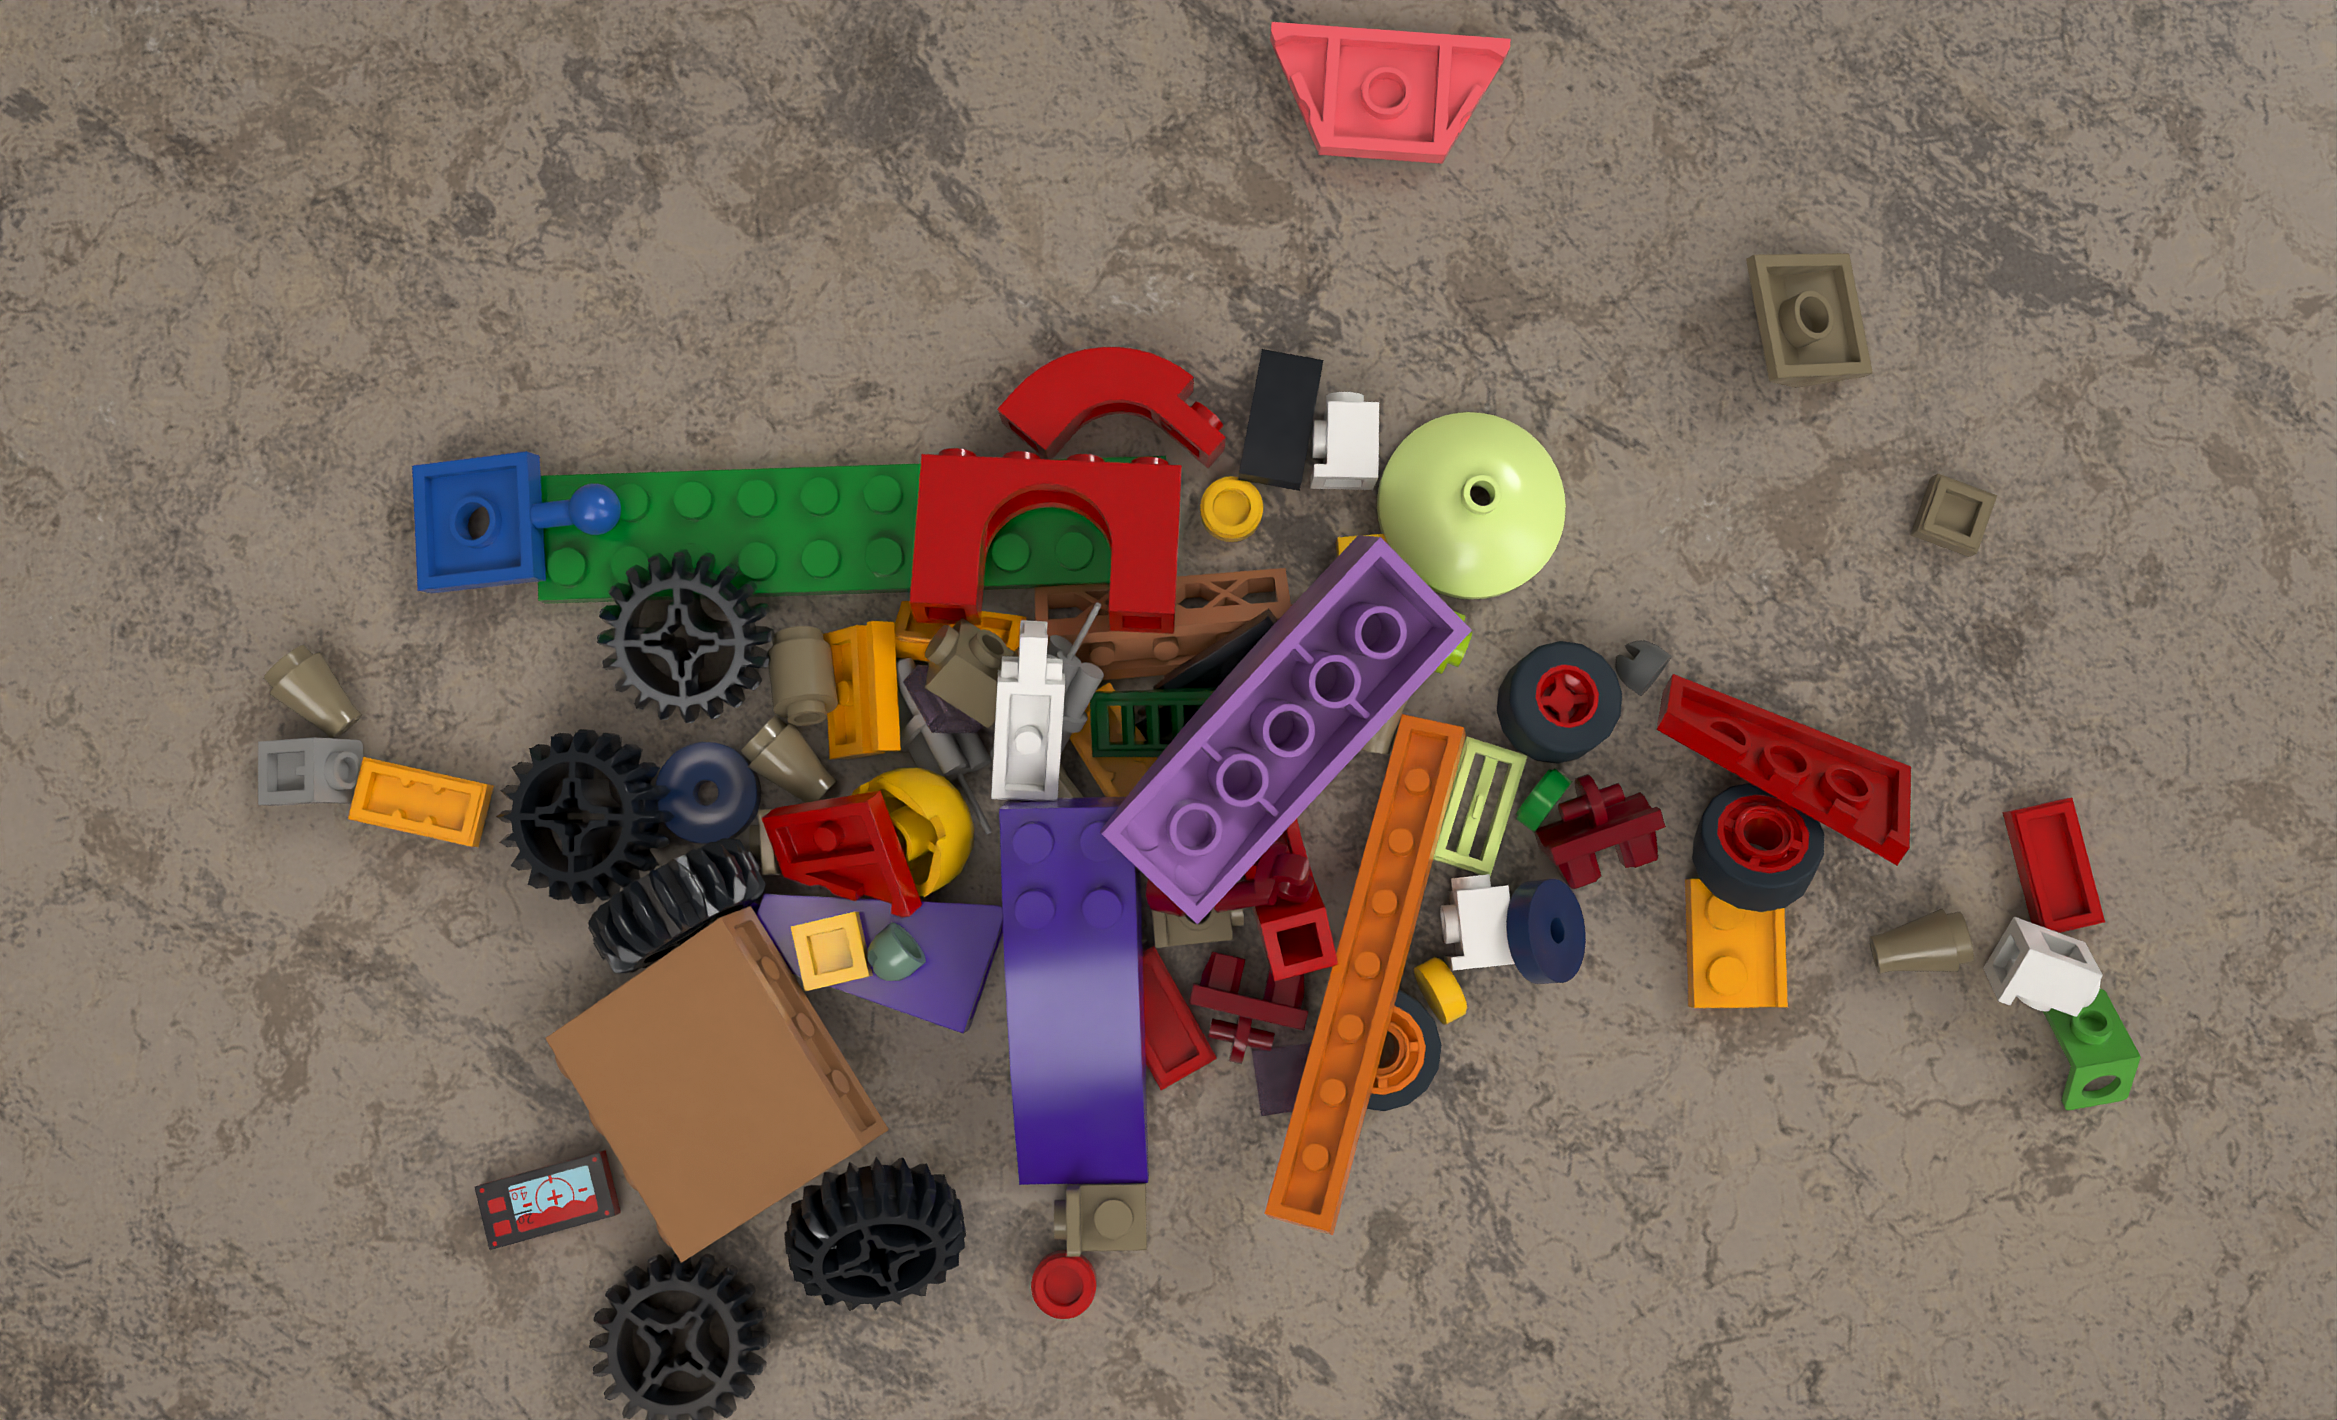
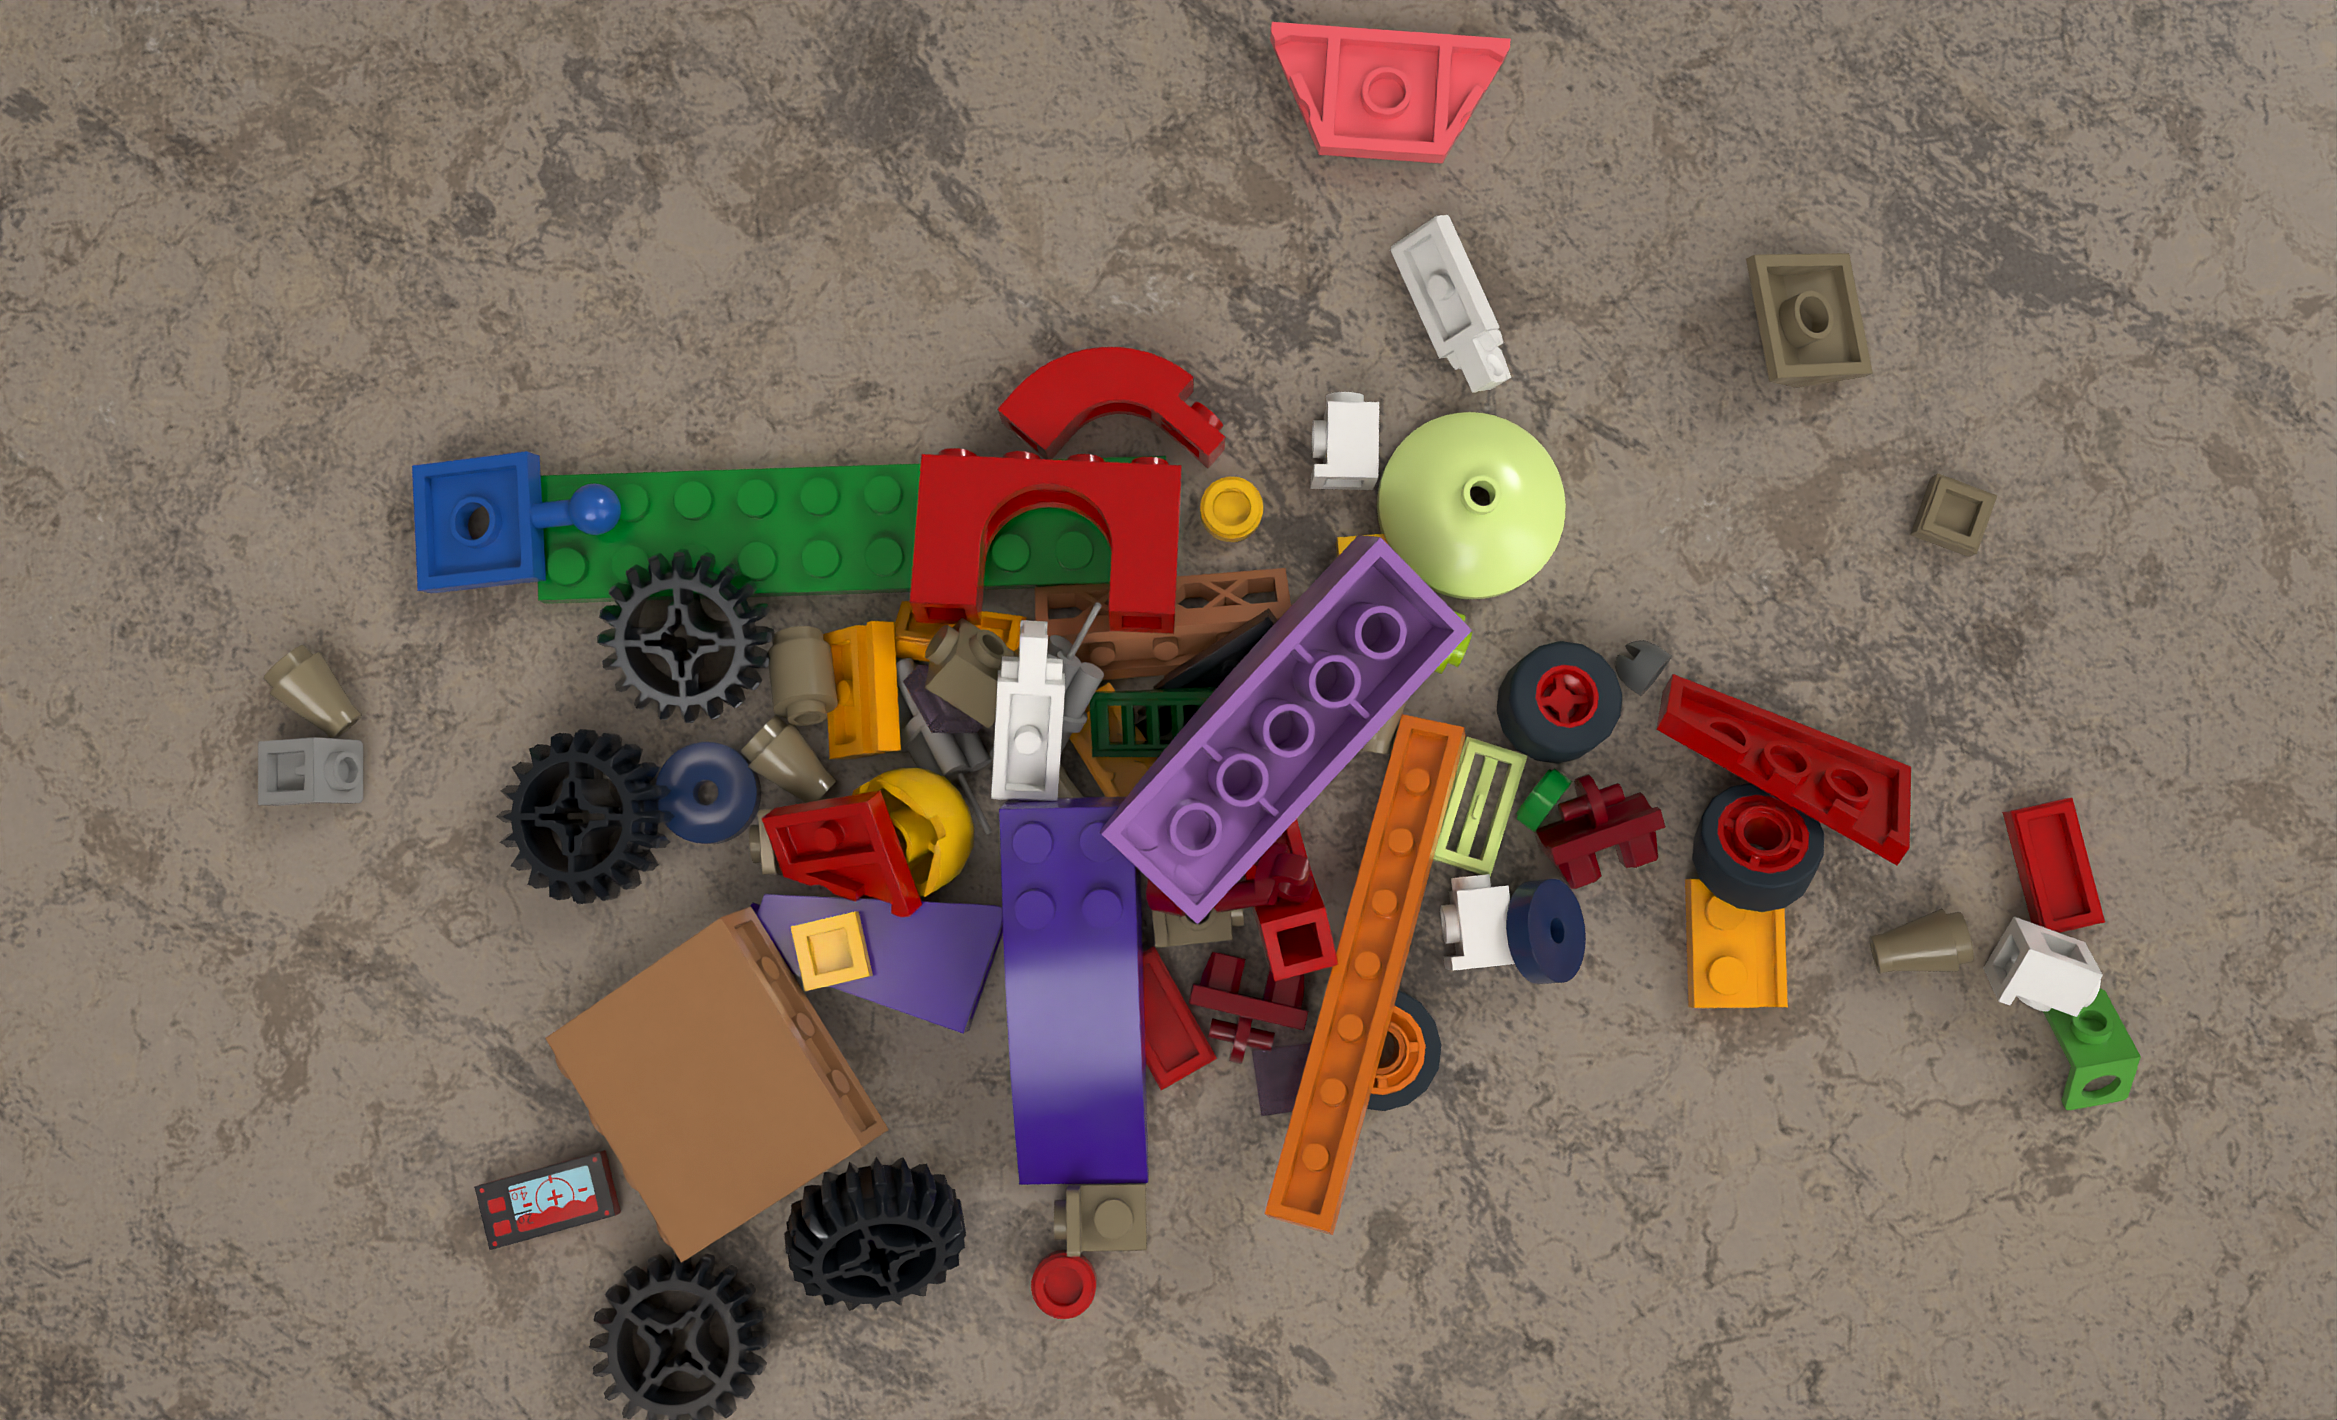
light orange plate [348,757,494,848] -> none
black gear [588,838,766,973] -> none
sand green hinge [867,922,926,981] -> none
black slope [1238,349,1324,491] -> none
yellow tile [1414,957,1467,1025] -> none
none -> white hinge [1390,215,1511,393]

